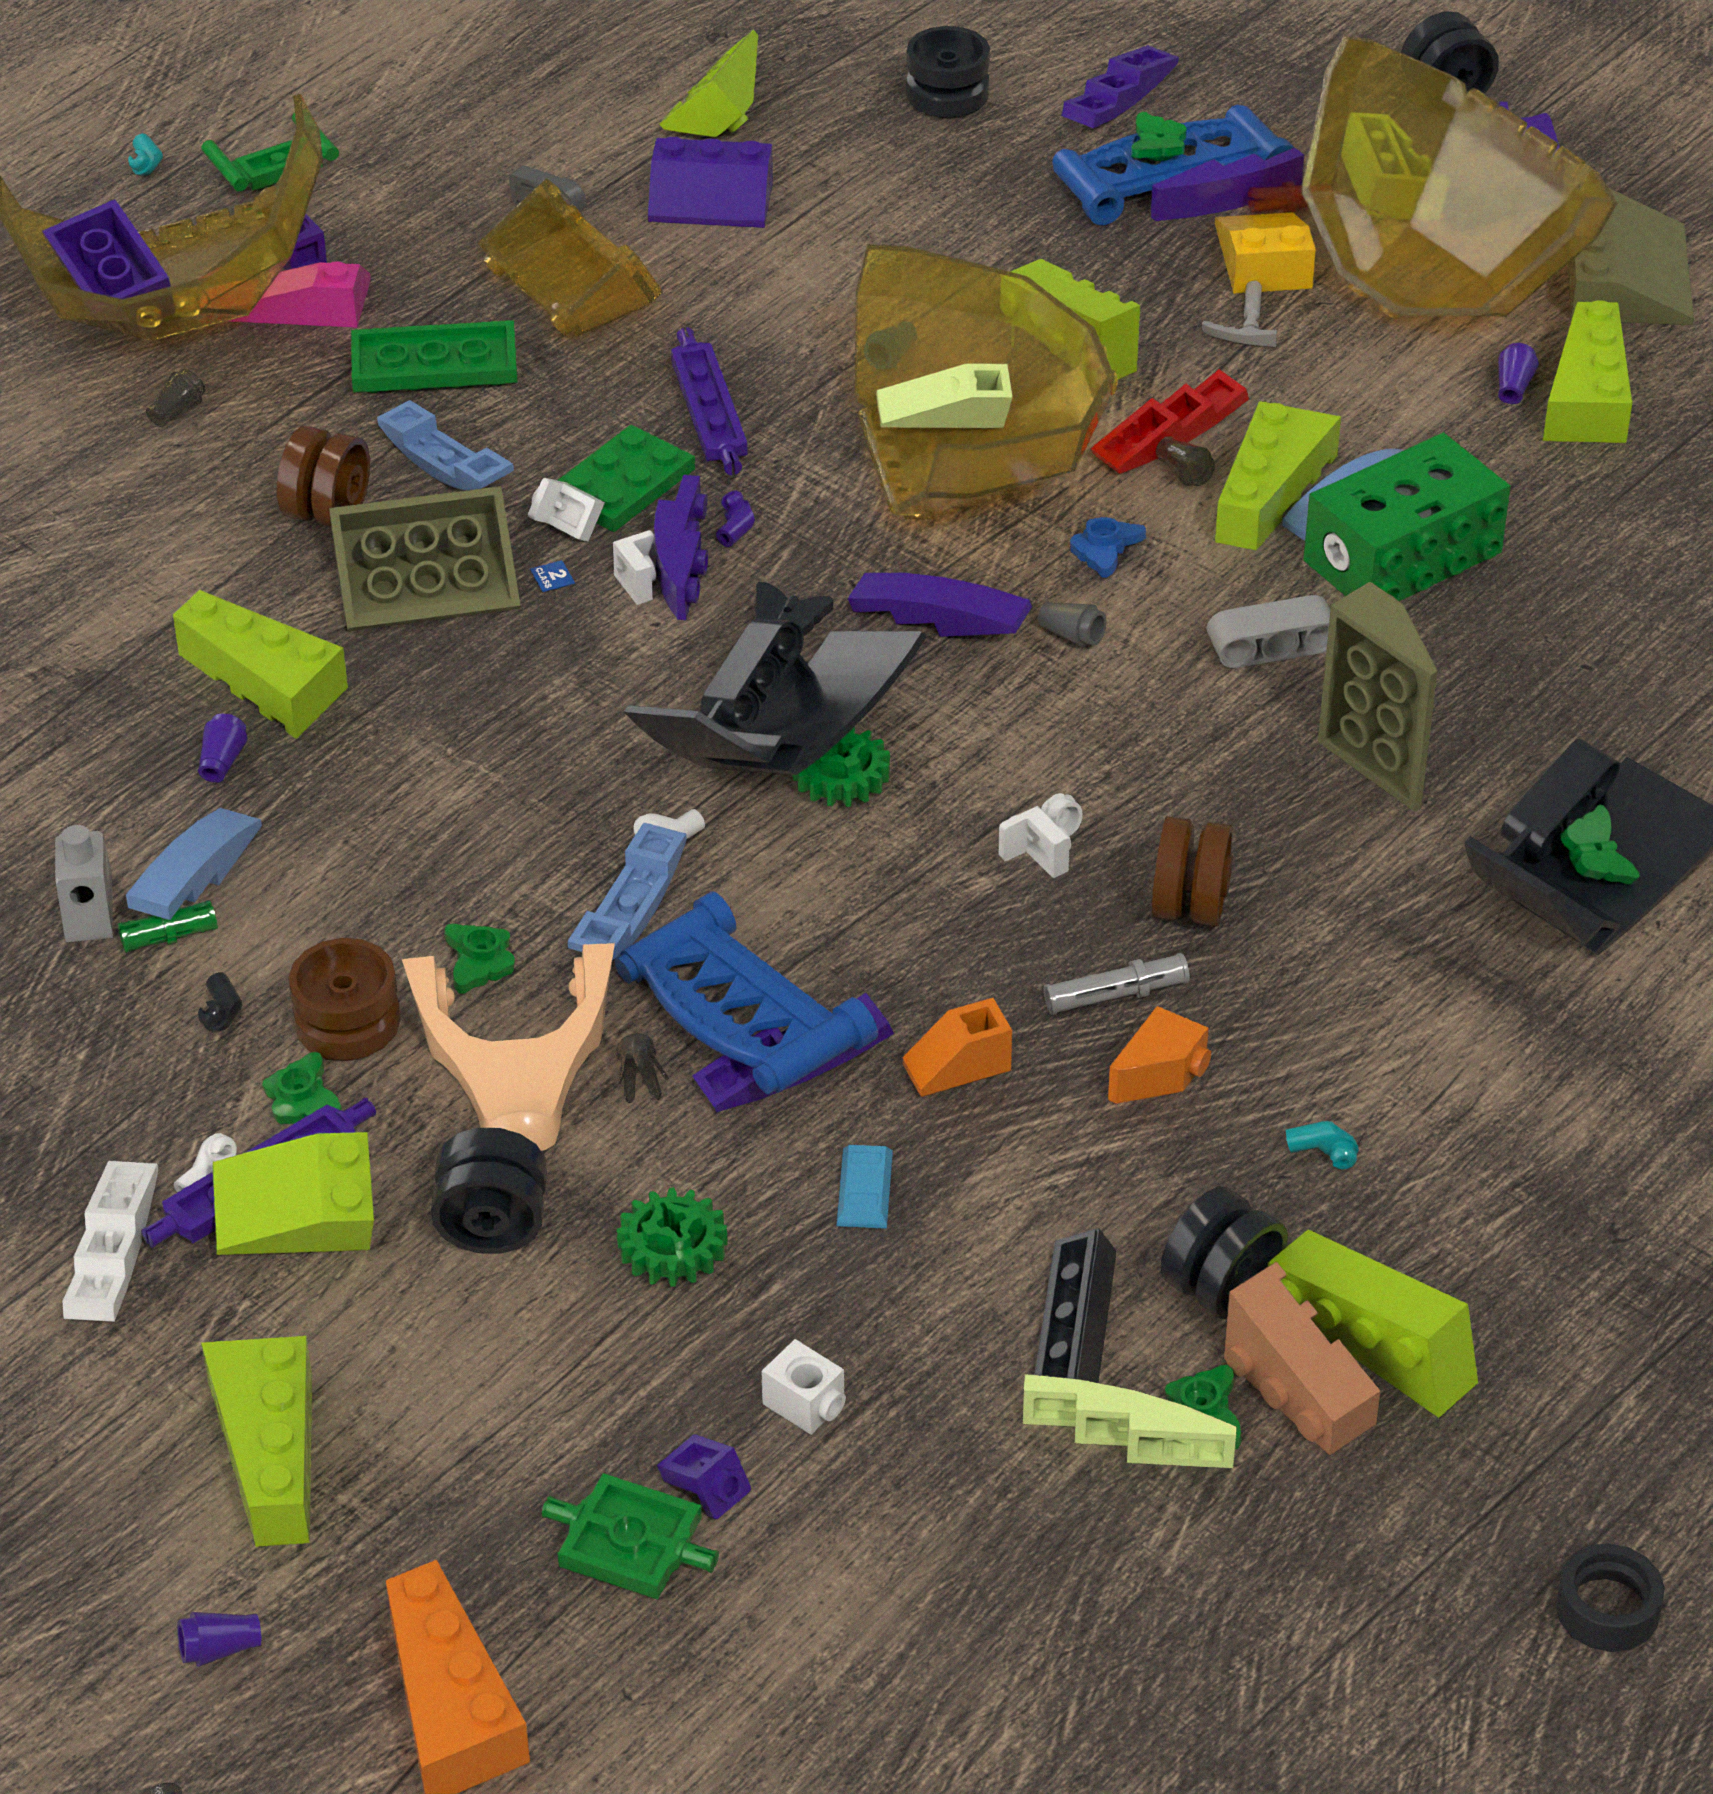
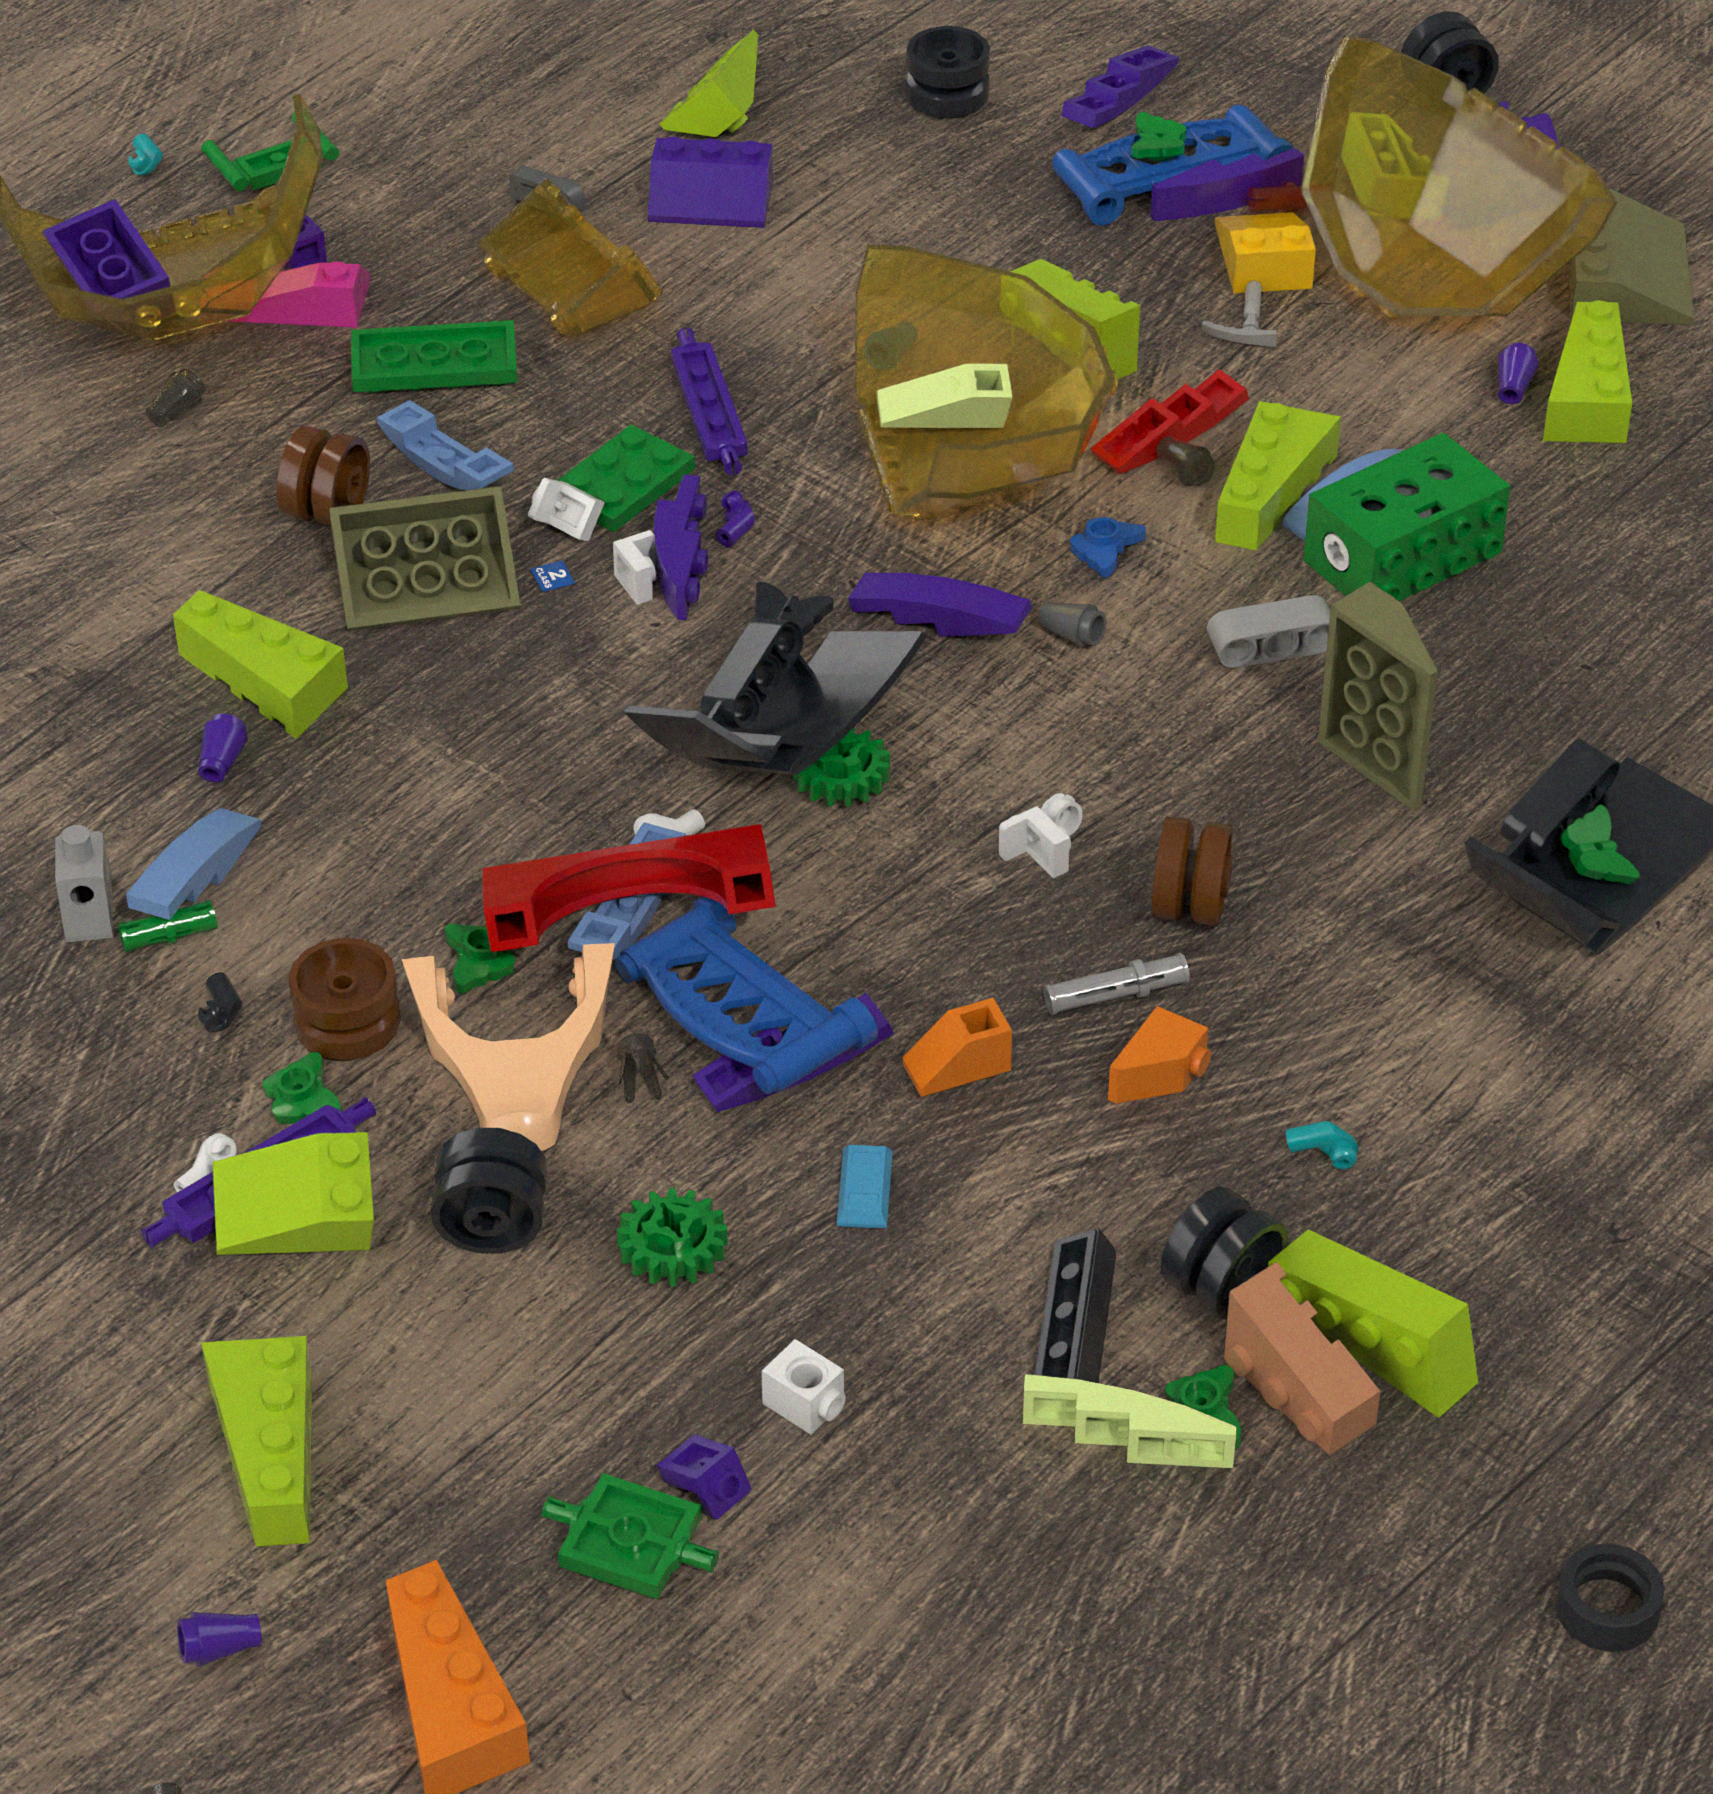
white slope [62,1161,158,1322] -> none
none -> red arch [482,824,776,952]

